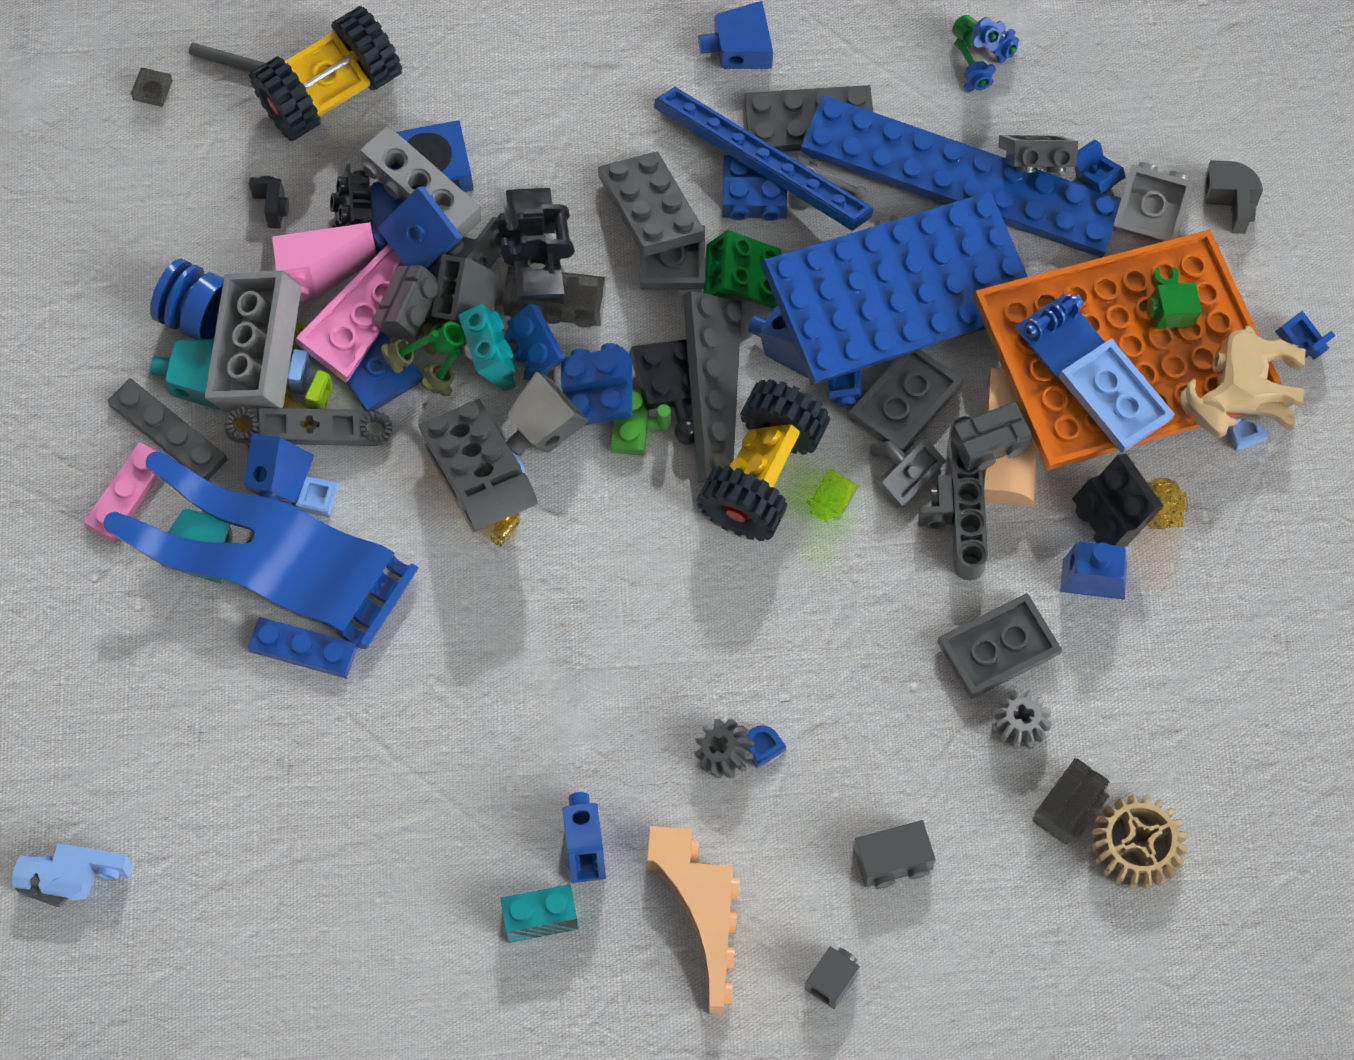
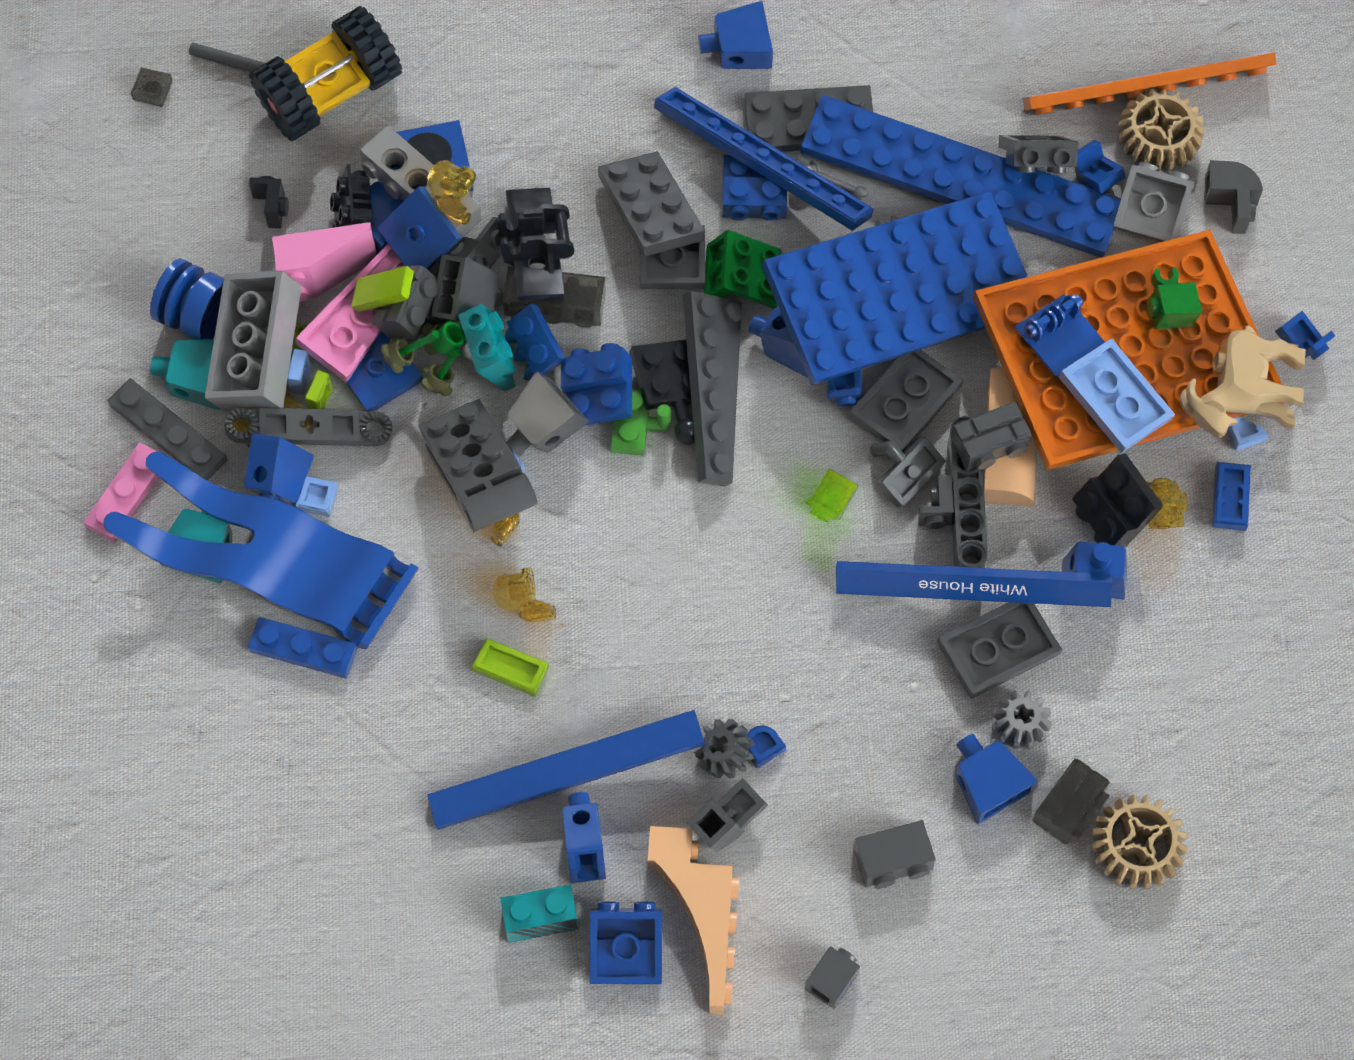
light blue plate [12,843,133,907] -> none
black plate [696,379,830,541] -> none
blue plant [952,15,1019,92] -> none
none -> lime tile [351,266,414,312]
none -> blue tile [427,710,705,830]
none -> clear yellow piece [428,160,476,225]
none -> lime tile [472,638,549,697]
none -> clear yellow piece [493,567,556,623]
none -> blue plate [590,901,662,984]
none -> dark grey brick [686,778,768,851]
none -> blue tile [836,561,1113,607]
none -> blue torso [955,734,1037,824]
none -> orange plate [1022,52,1277,115]
none -> tan gear [1117,89,1205,172]
none -> blue plate [1212,462,1251,531]

